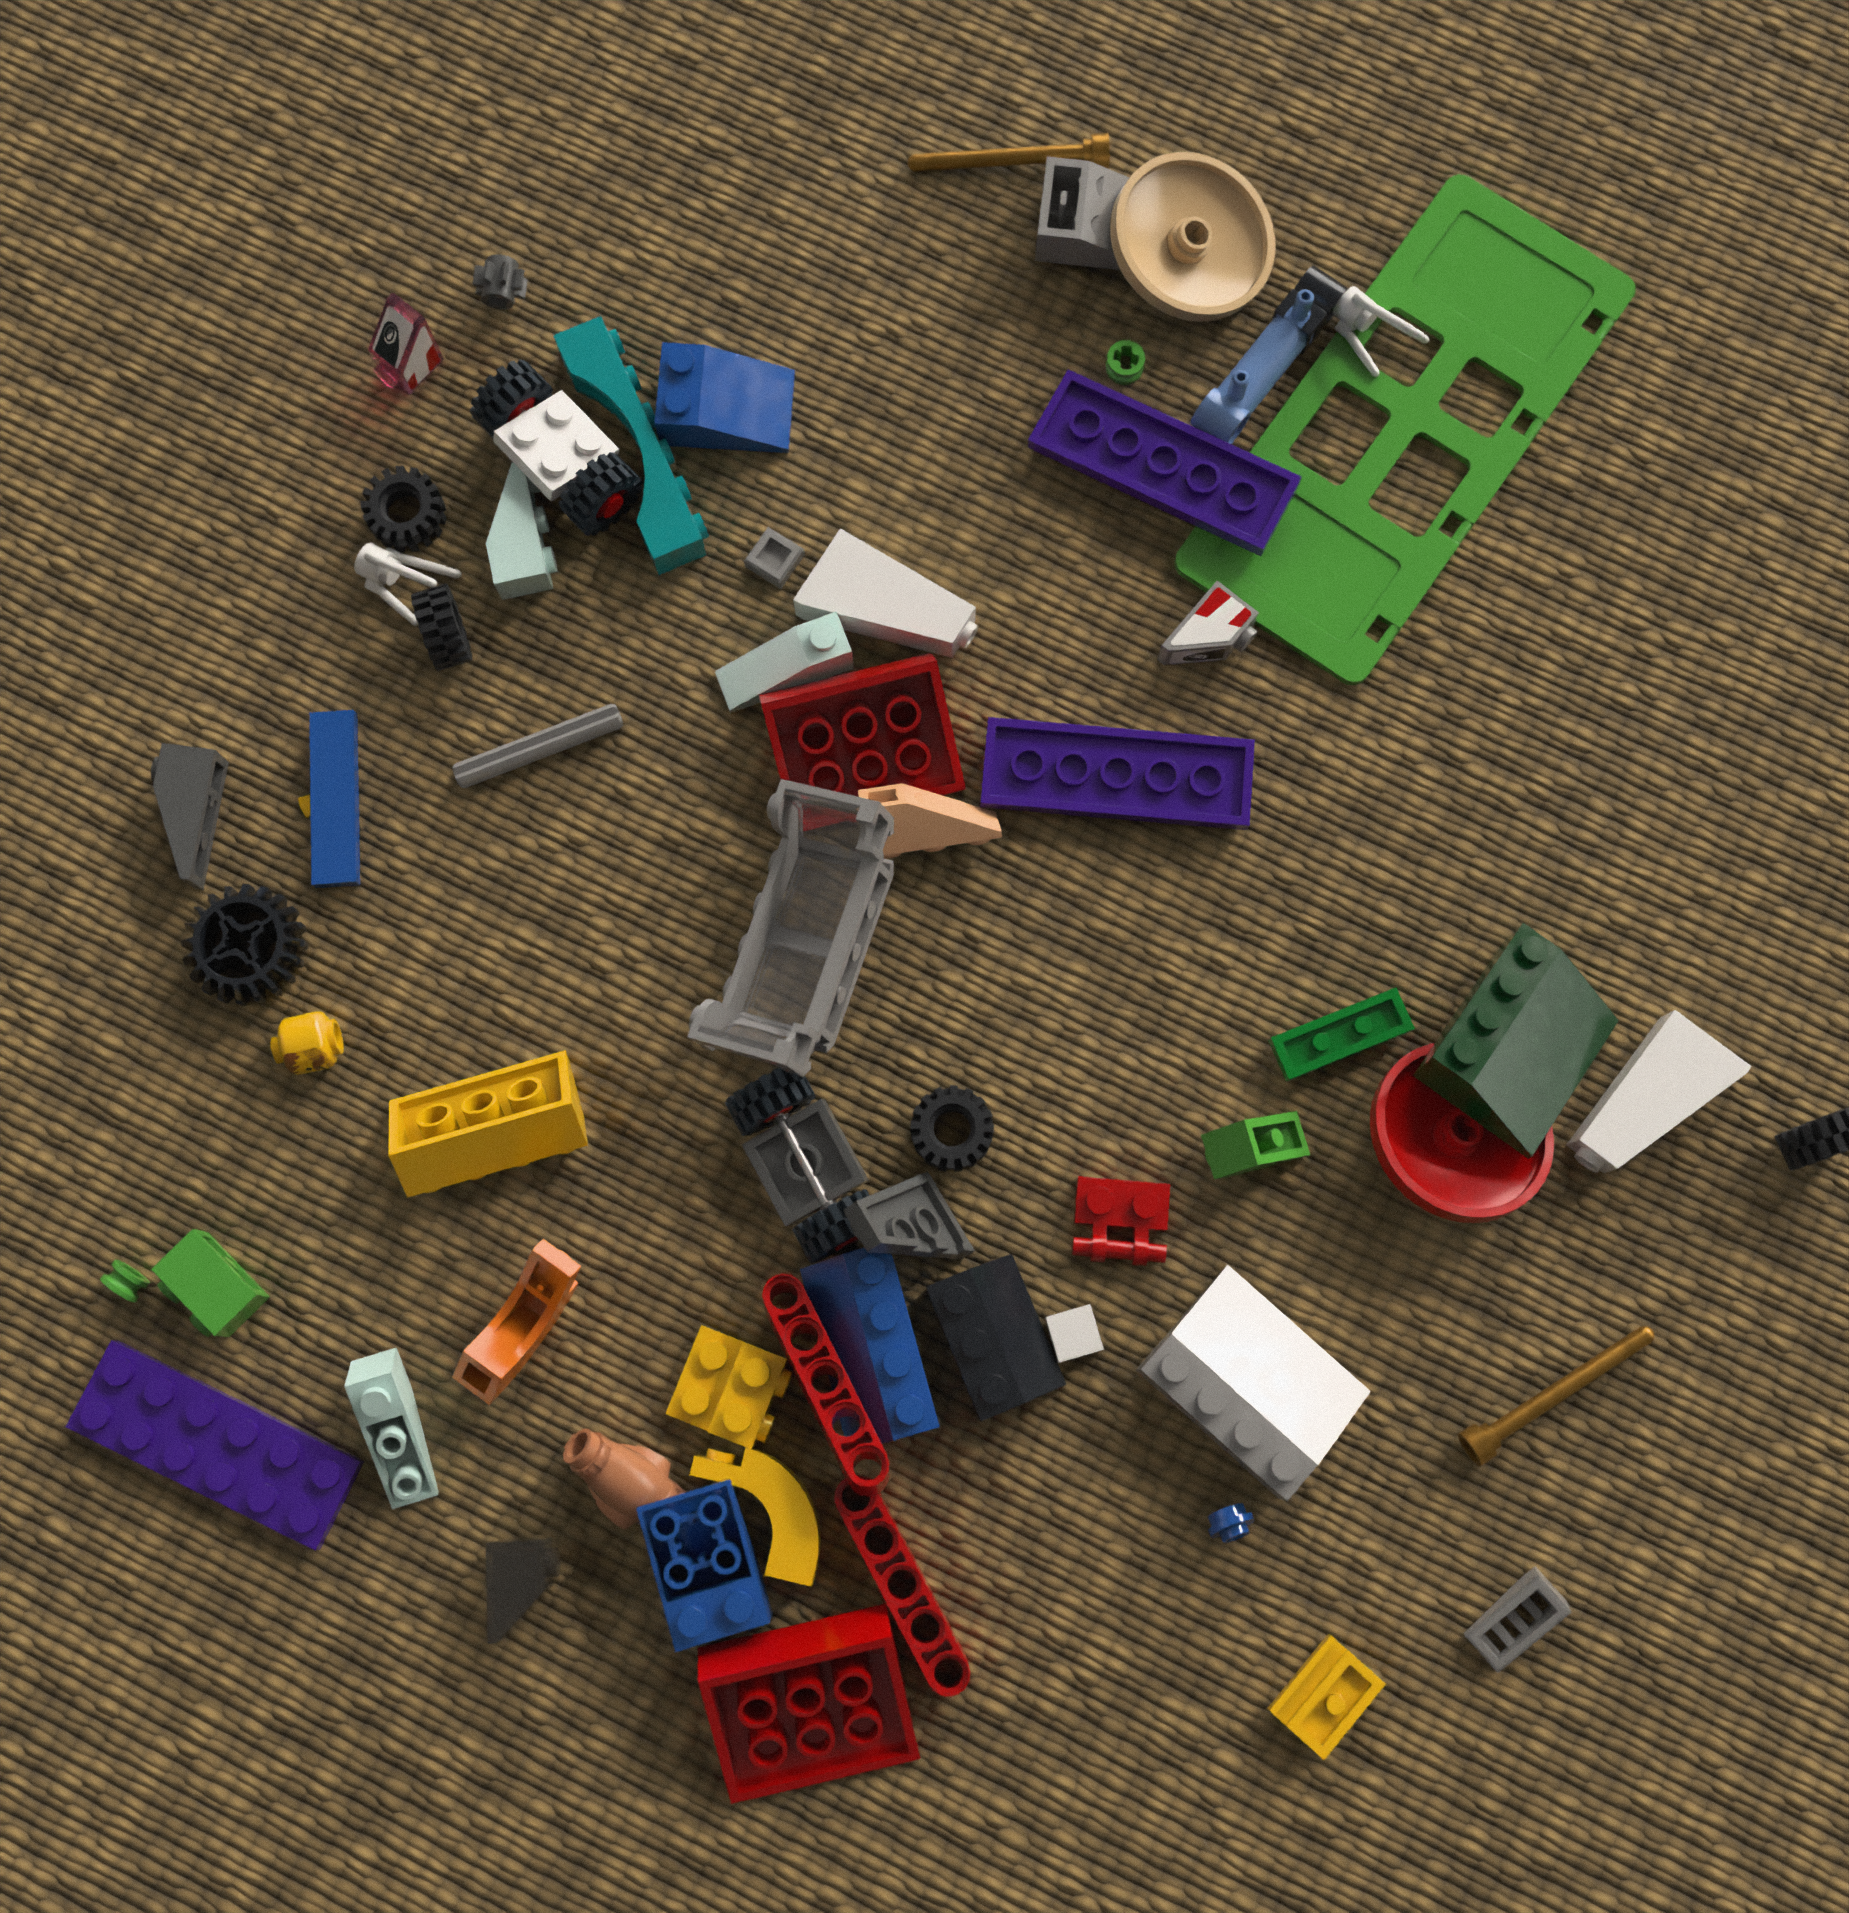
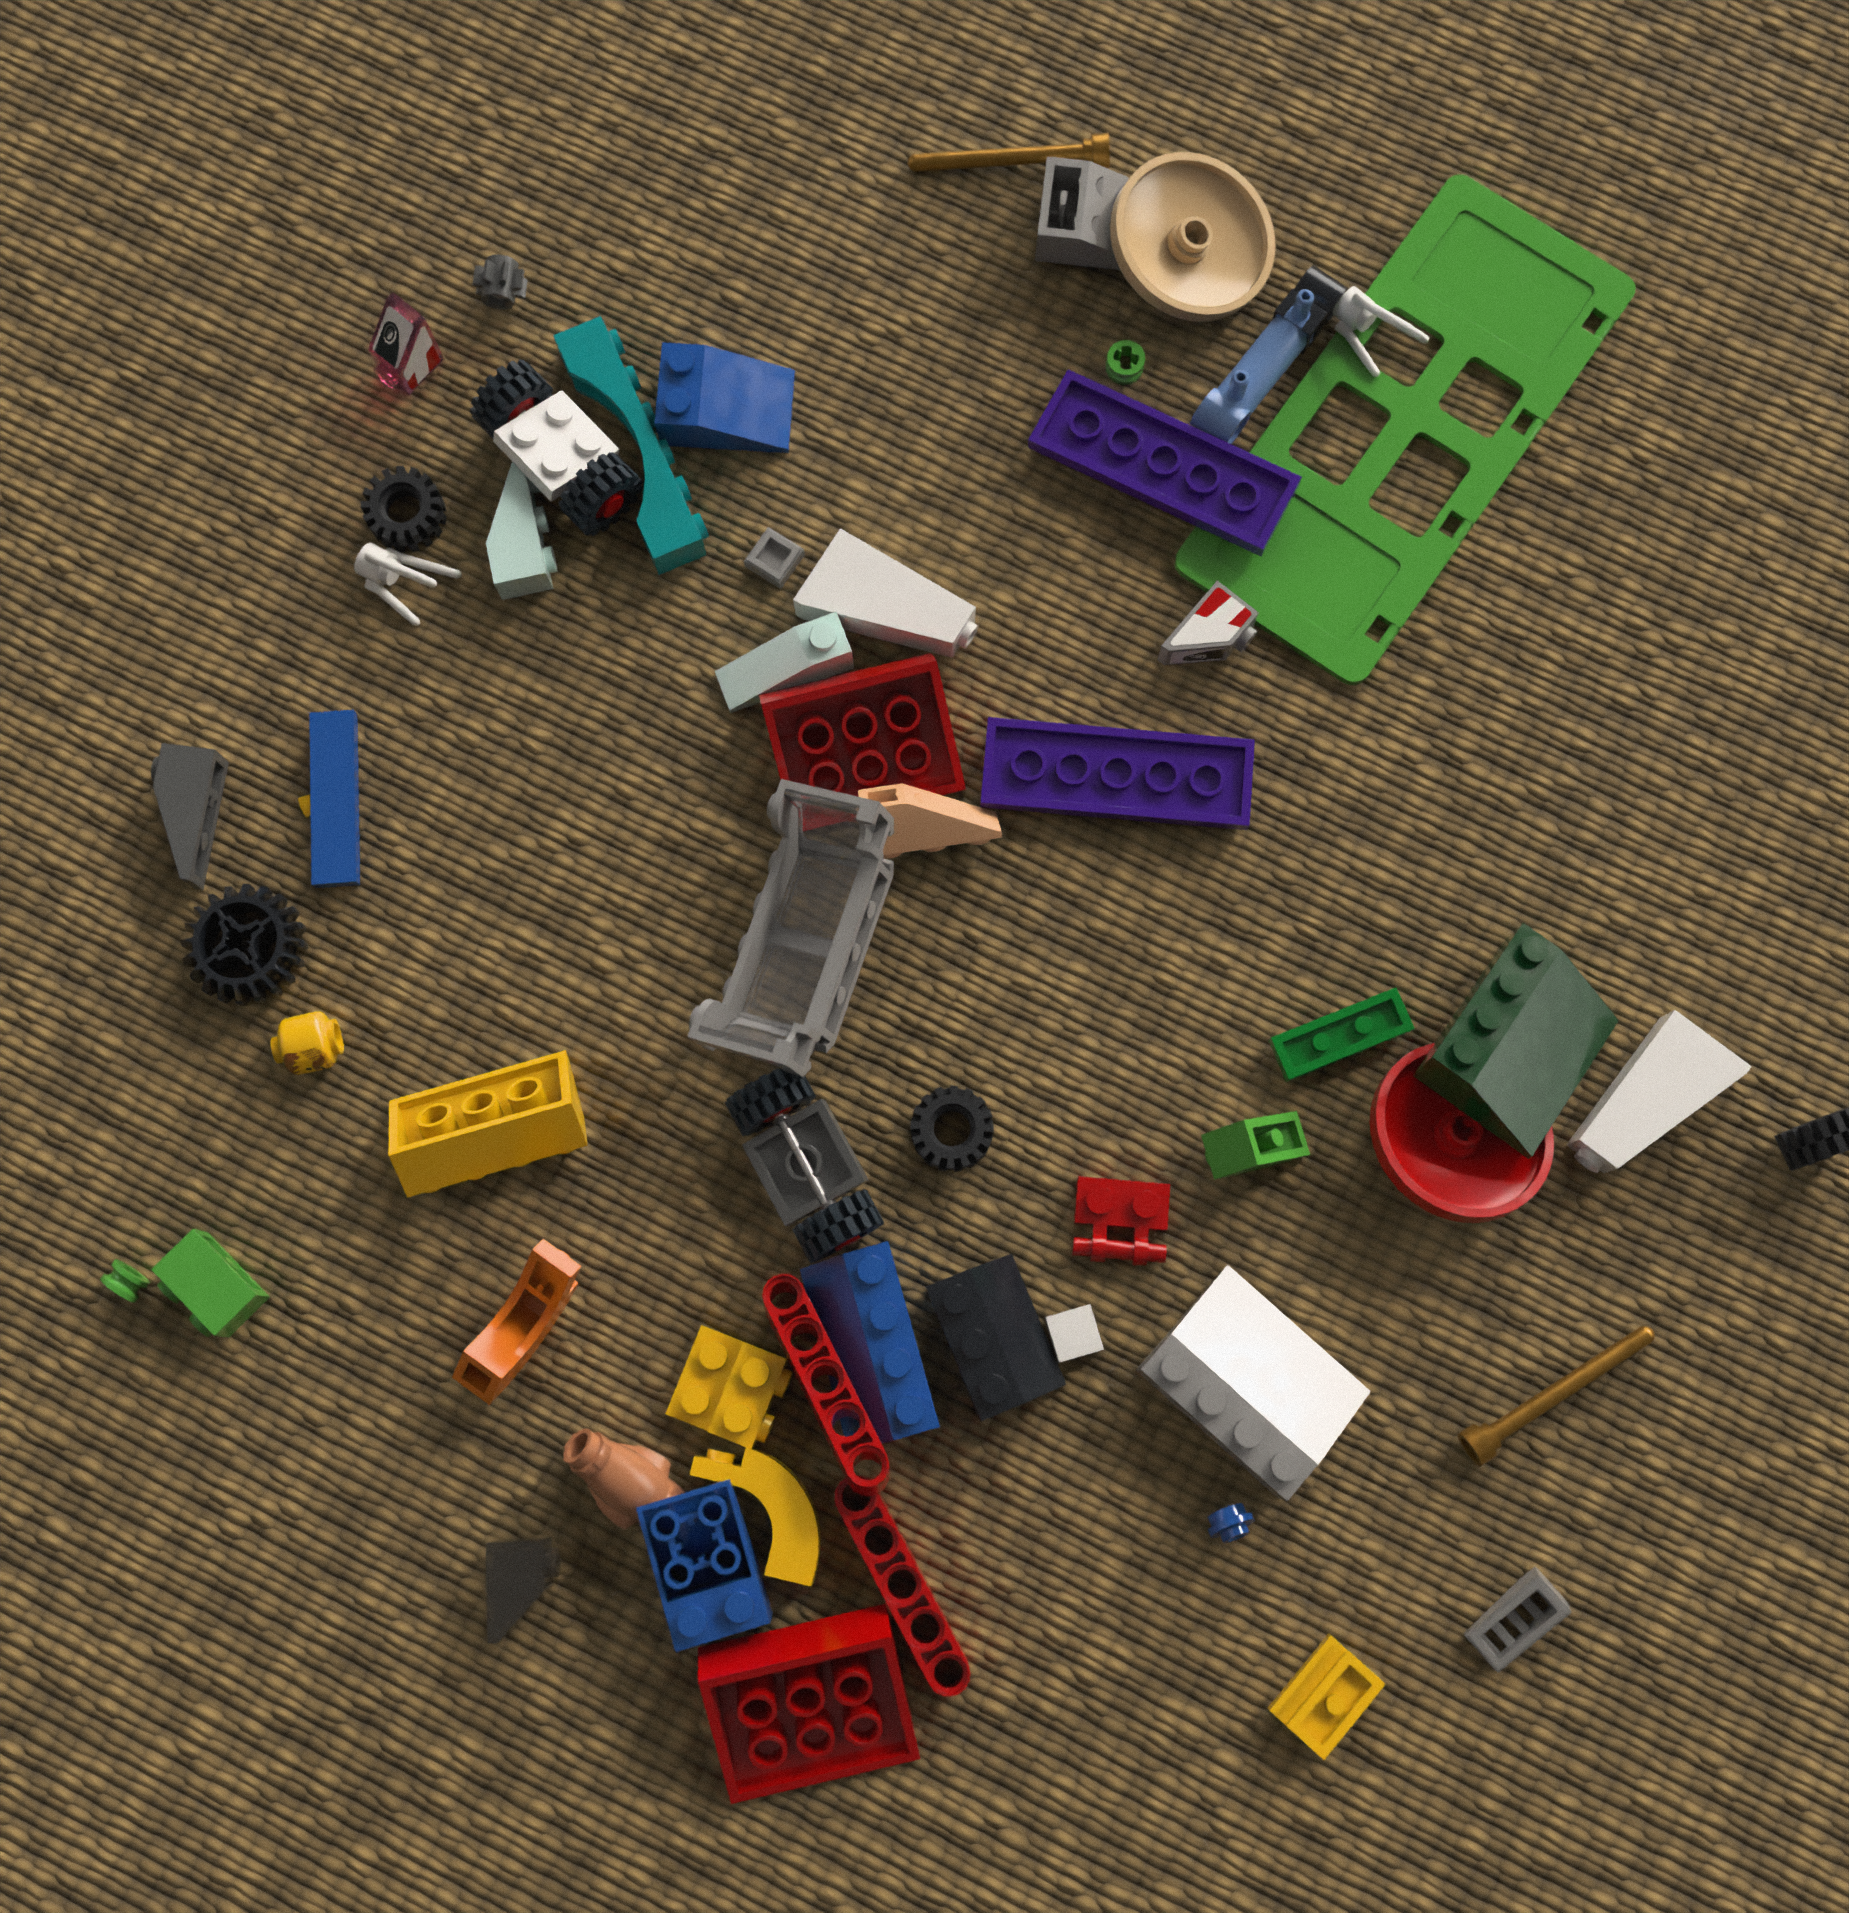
dark purple plate [65,1340,365,1551] -> none
light aqua slope [344,1347,439,1509] -> none
black tyre [411,584,473,671] -> none
light grey axle [452,704,623,788] -> none
dark grey wing [843,1171,975,1260] -> none

